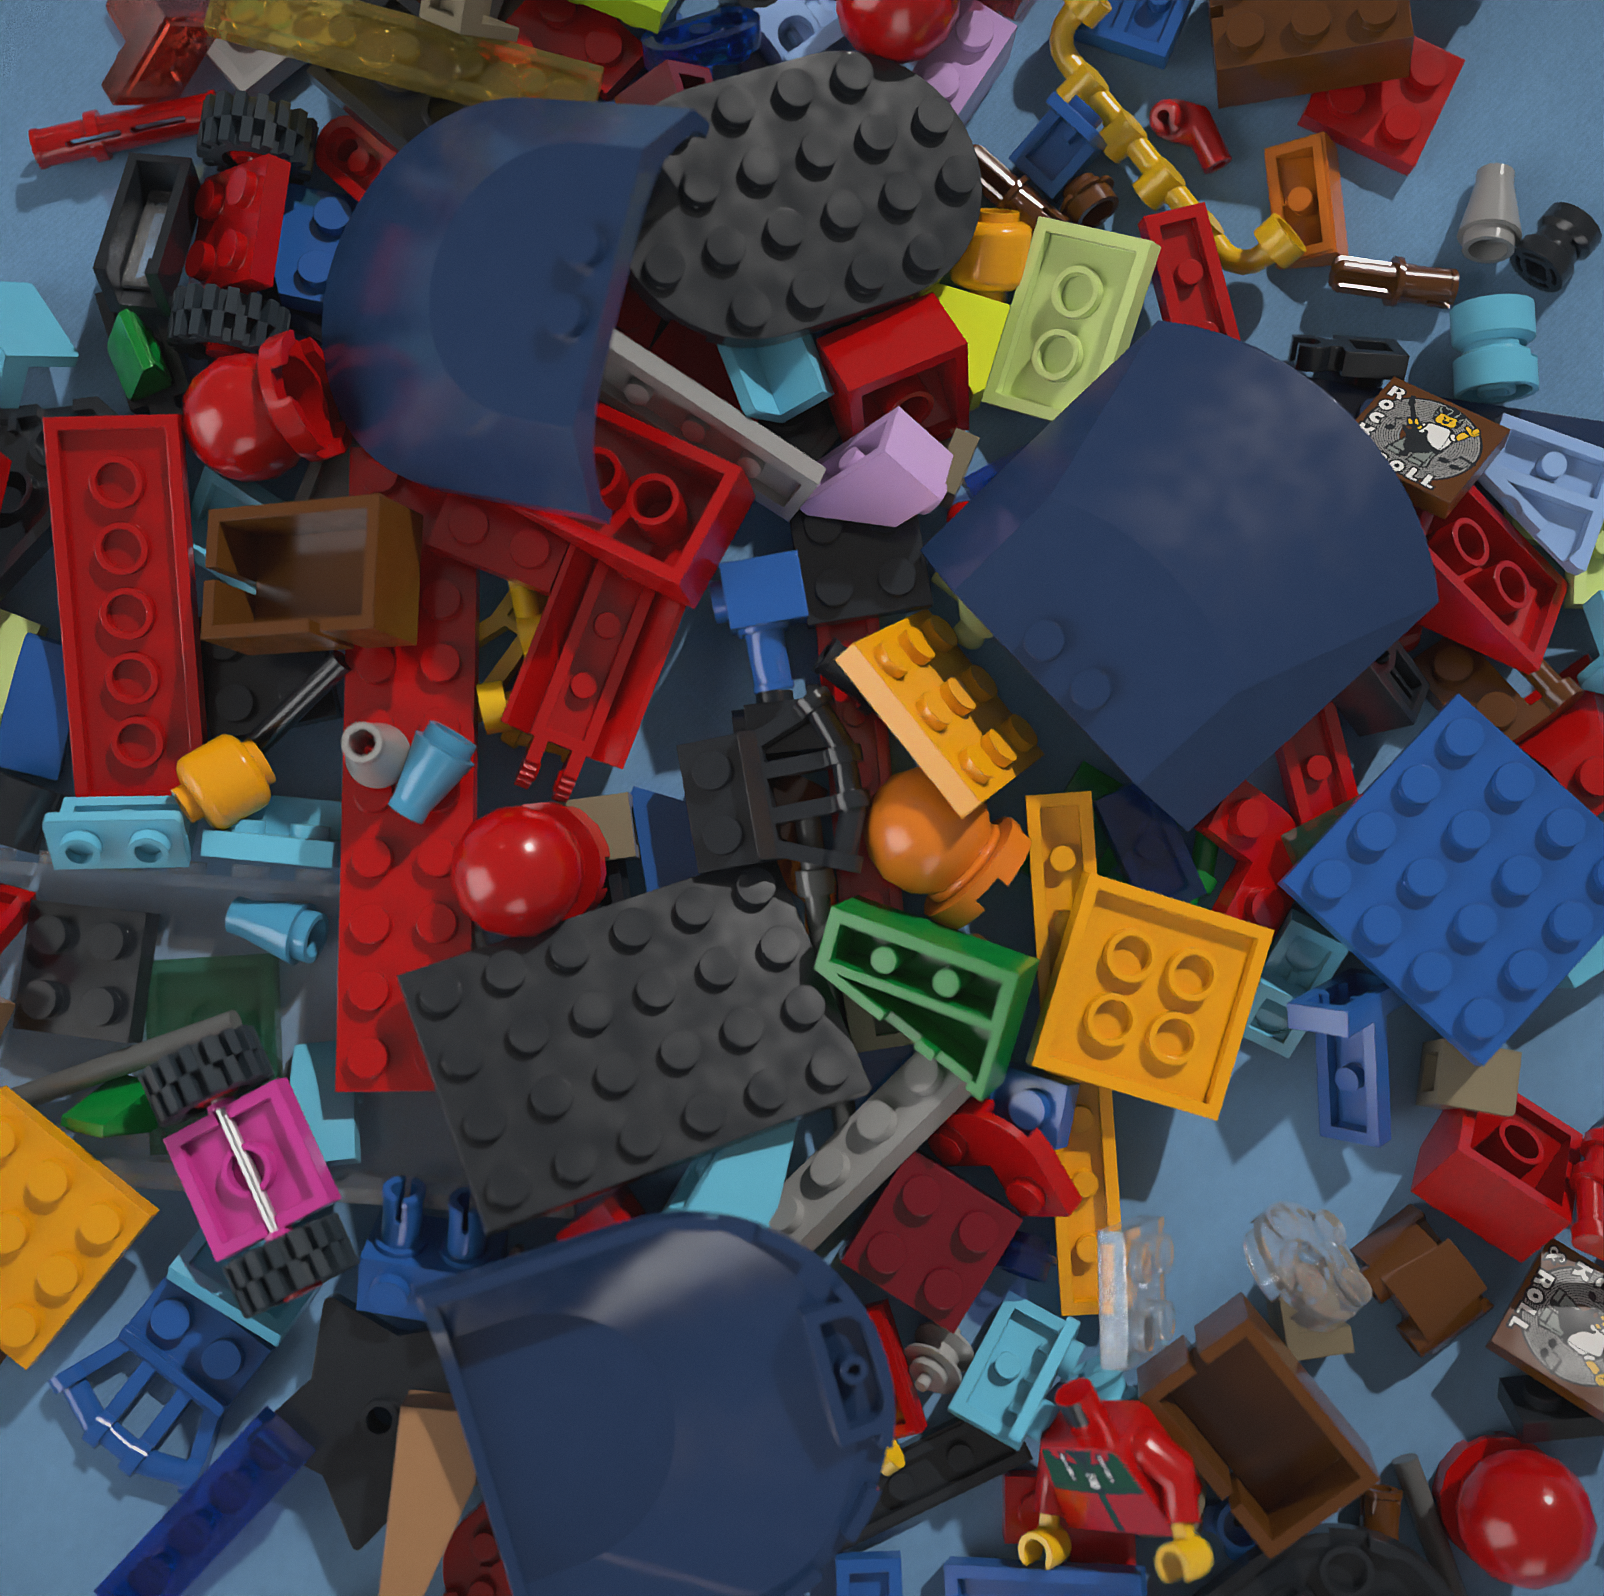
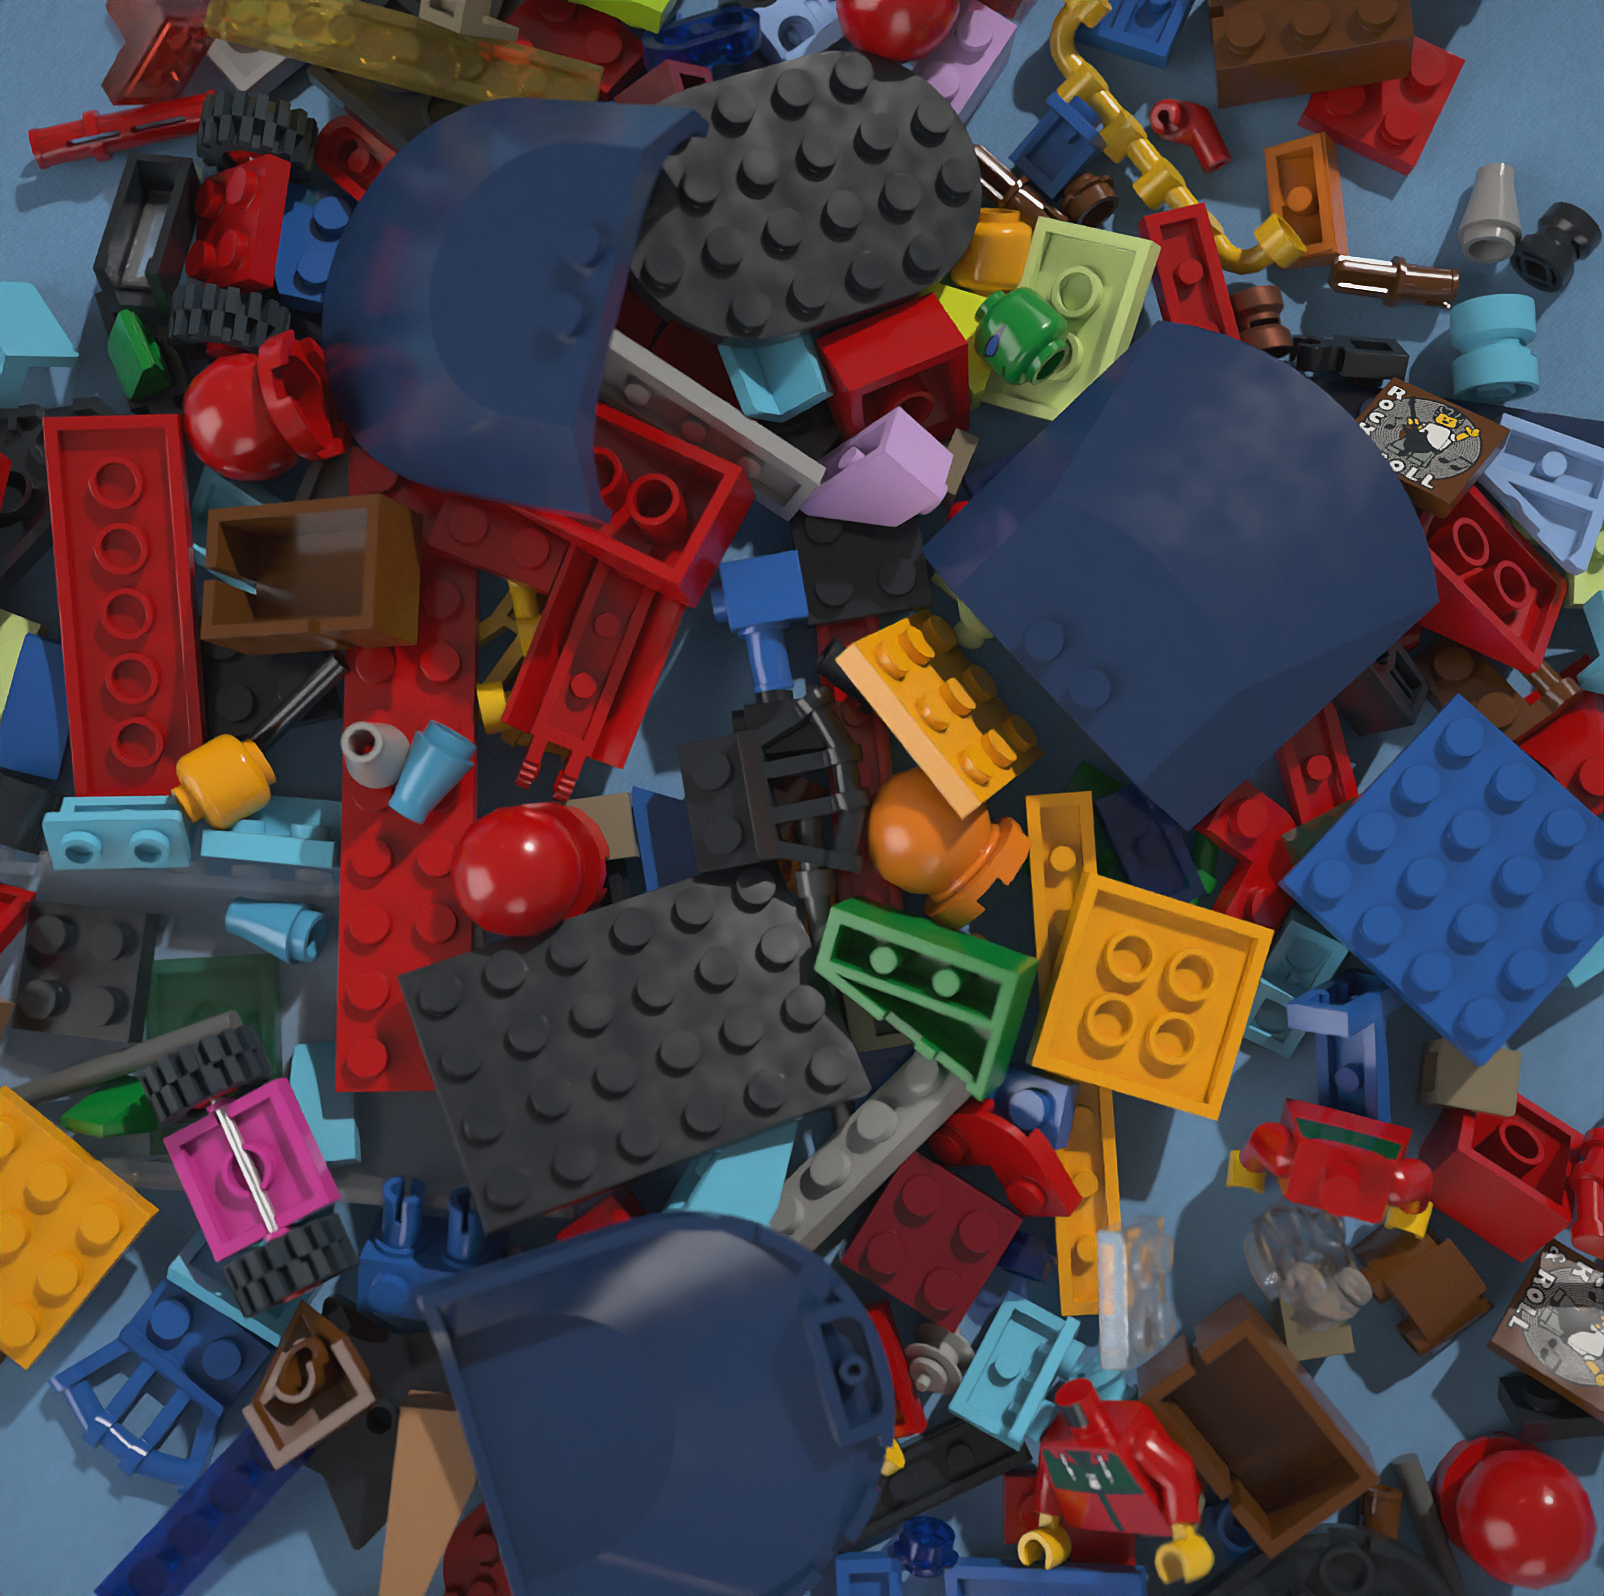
none -> reddish brown slope [242,1299,383,1470]
none -> clear blue plate [893,1516,959,1579]
none -> green head [973,287,1070,385]
none -> red torso [1226,1097,1434,1239]
none -> copper wheel [1229,285,1294,359]

